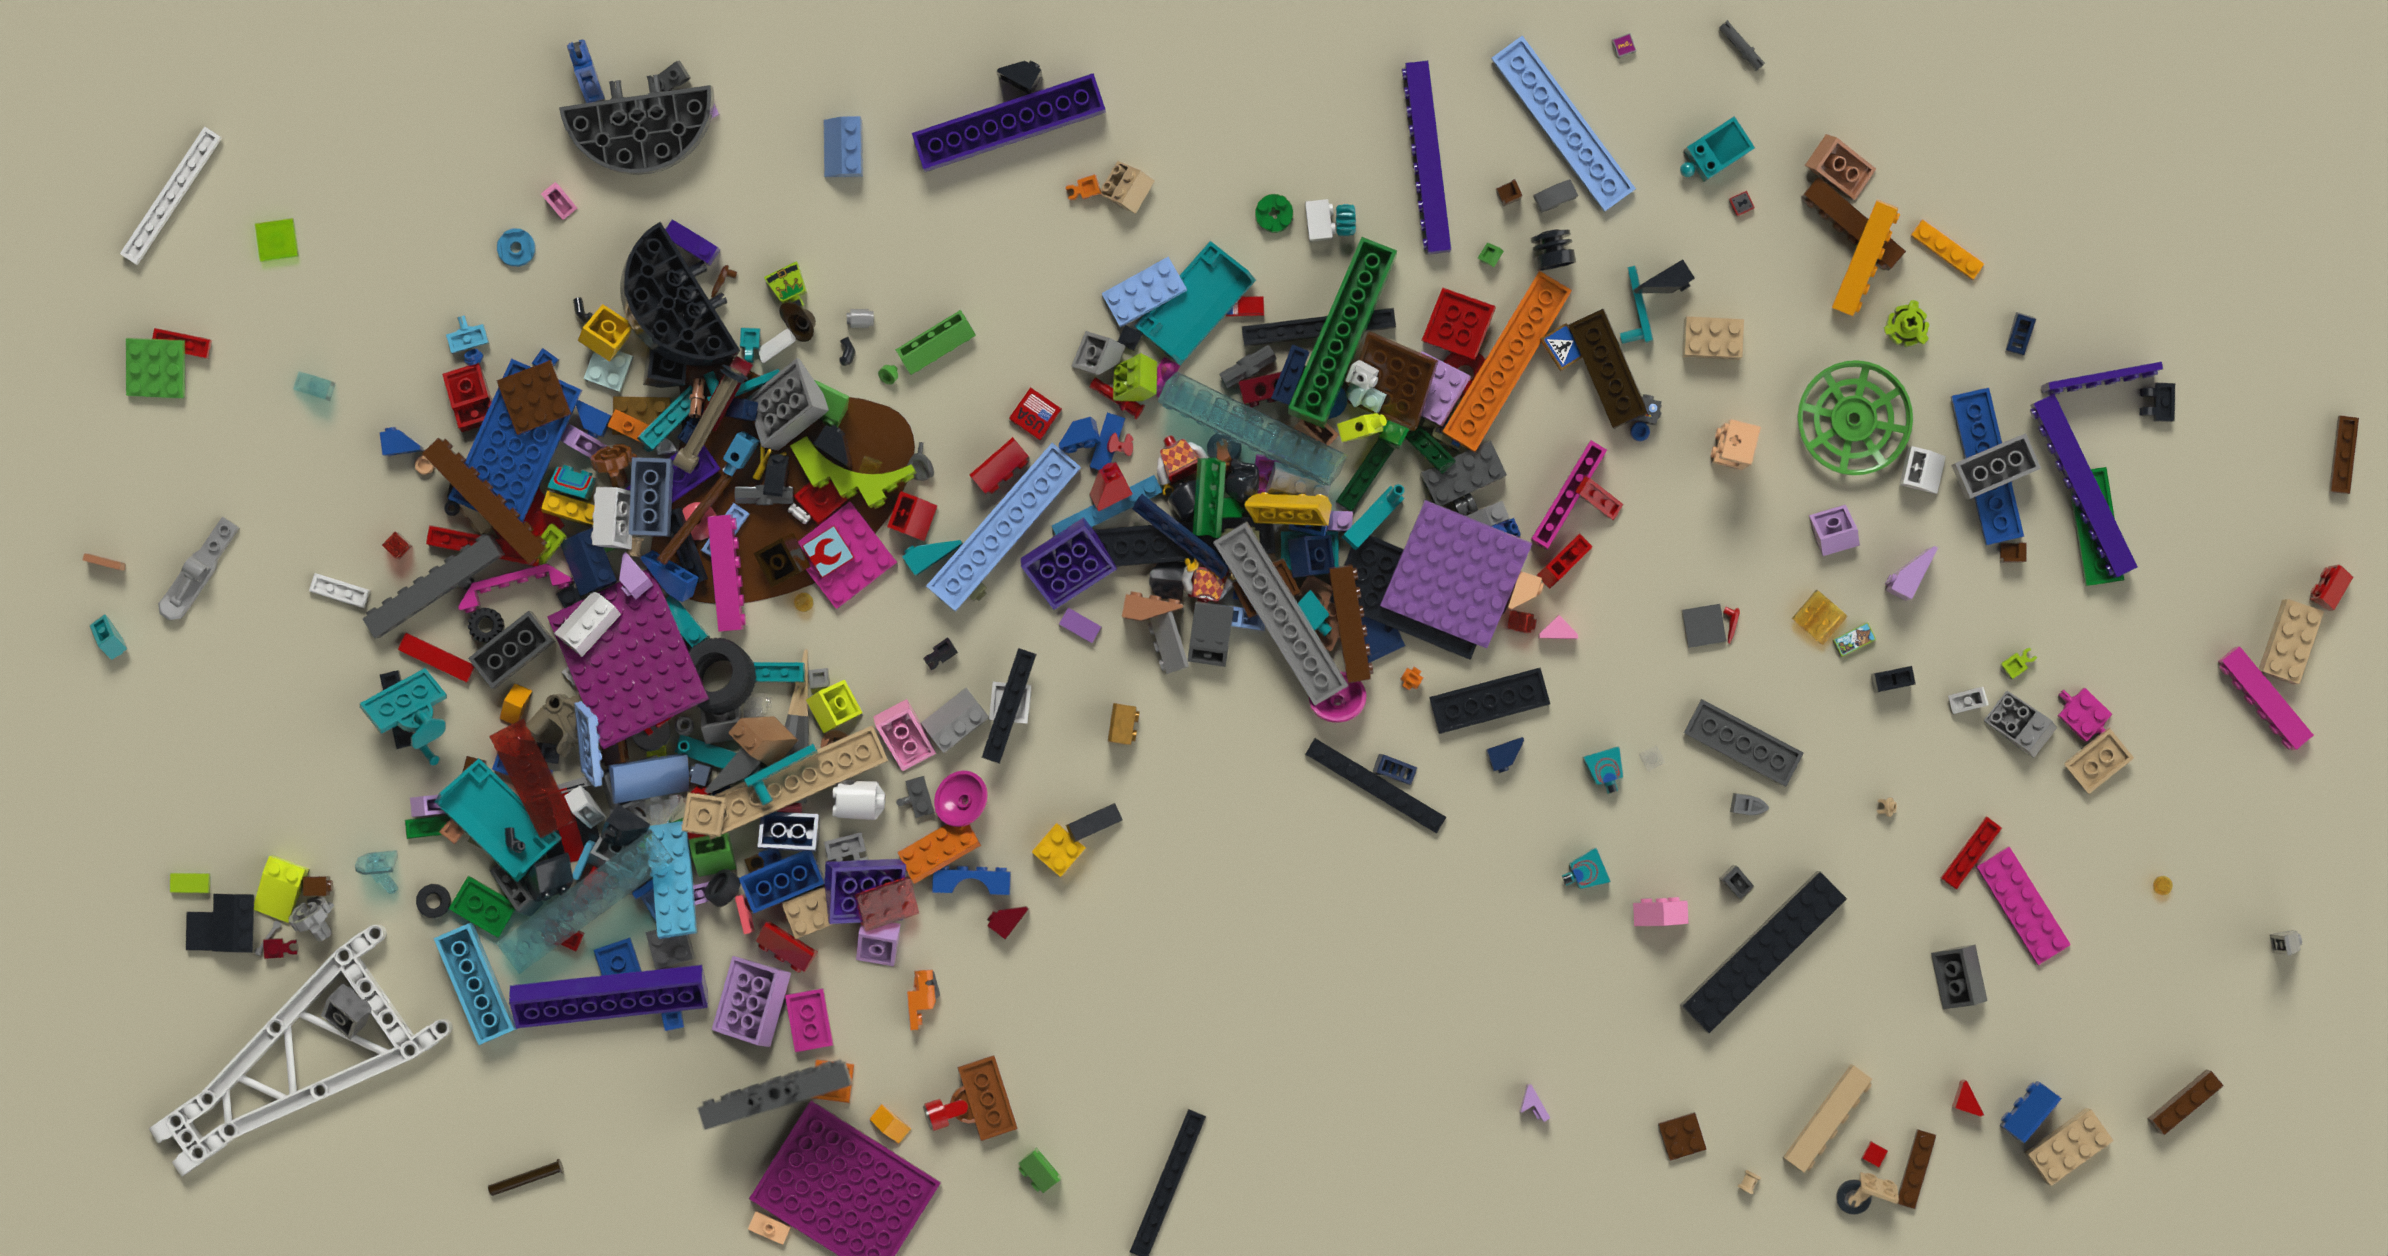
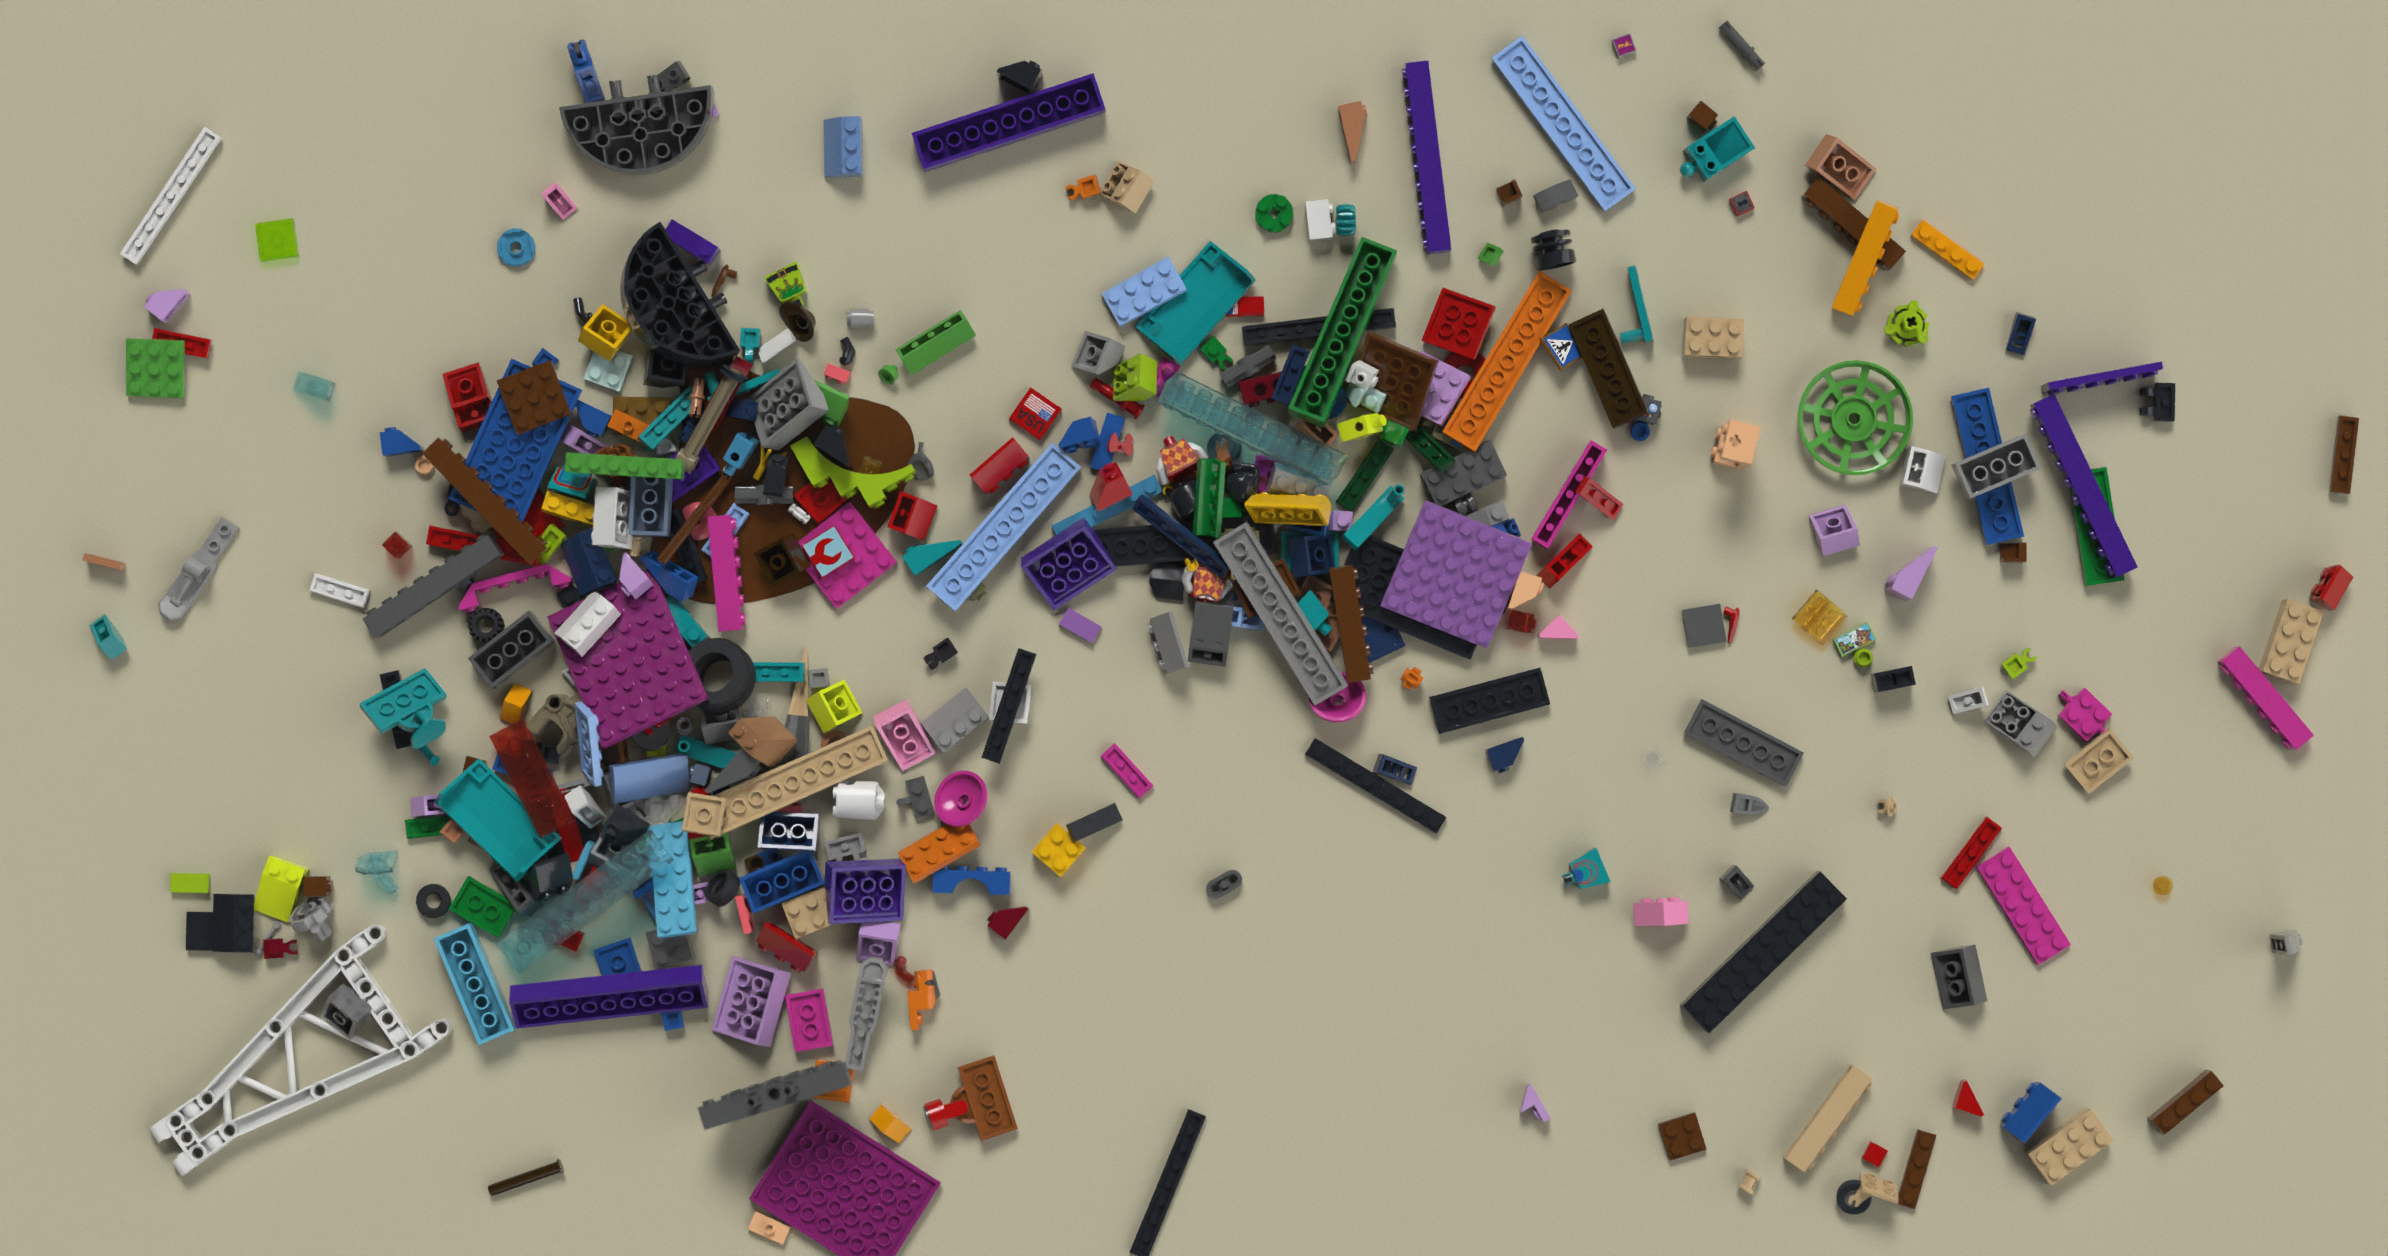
red tile [398,633,475,683] -> none
medium azure plate [446,316,489,354] -> none
blue plate [464,349,483,365] -> none
black arm [505,827,525,853] -> none
teal piece [744,744,818,806] -> none
clear yellow plate [794,593,813,612] -> none
clear red plate [855,876,919,932] -> none
bright green slope [1018,1147,1061,1193] -> none
pearl gold slope [1108,703,1140,745] -> none
black plate [1117,325,1143,351] -> none
nougat slope [1122,591,1184,622] -> none
teal torso [1582,746,1623,794] -> none
black slope [1633,259,1695,294] -> none
none -> lavender slope [144,289,190,323]
none -> bright green brick [565,452,685,480]
none -> coral piece [824,363,851,385]
none -> light grey piece [845,956,888,1072]
none -> clear red arm [893,956,915,984]
none -> dark pink tile [1101,743,1154,798]
none -> green plate [1200,336,1233,371]
none -> dark grey plate [1206,870,1242,899]
none -> nougat slope [1338,101,1368,164]
none -> reddish brown brick [1687,101,1718,132]
none -> lime plate [1854,648,1873,668]

